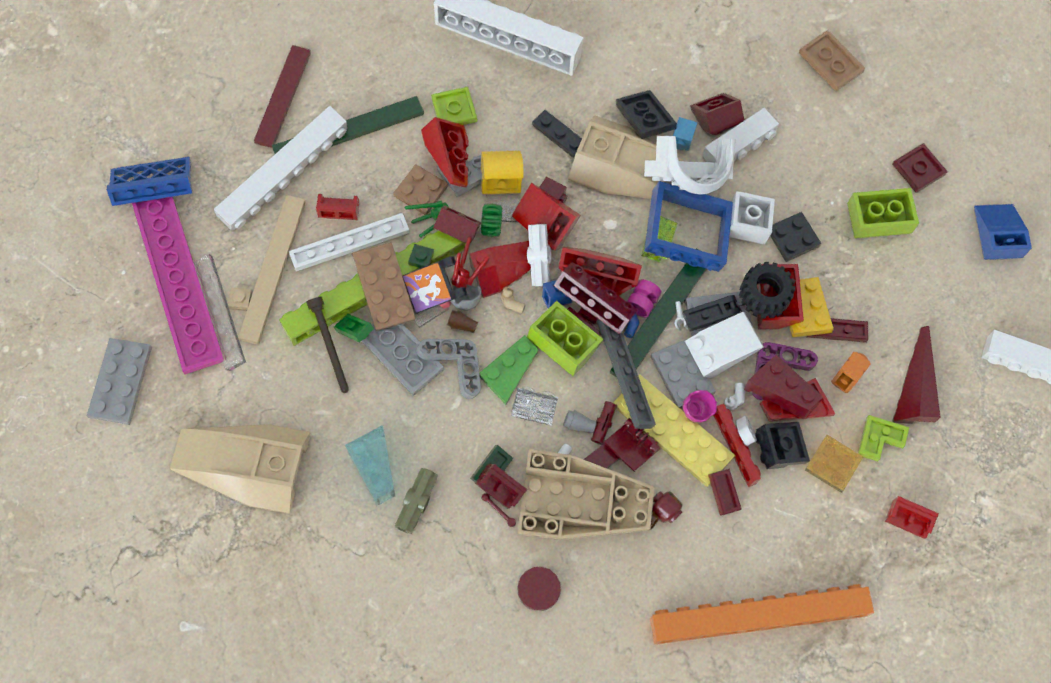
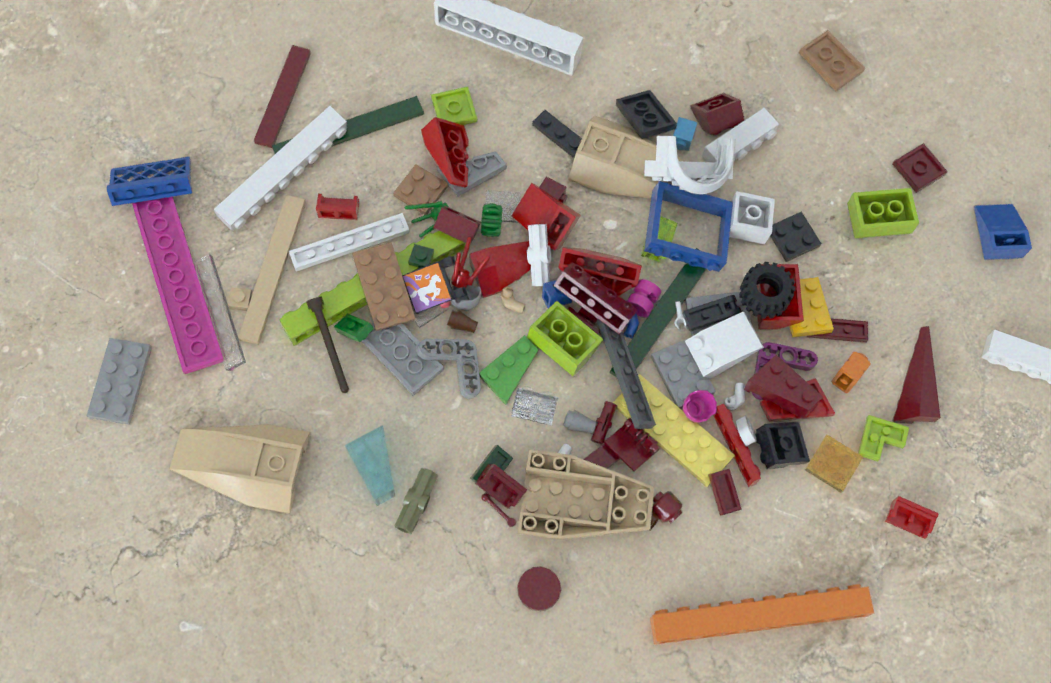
yellow brick [481,151,524,194] -> none

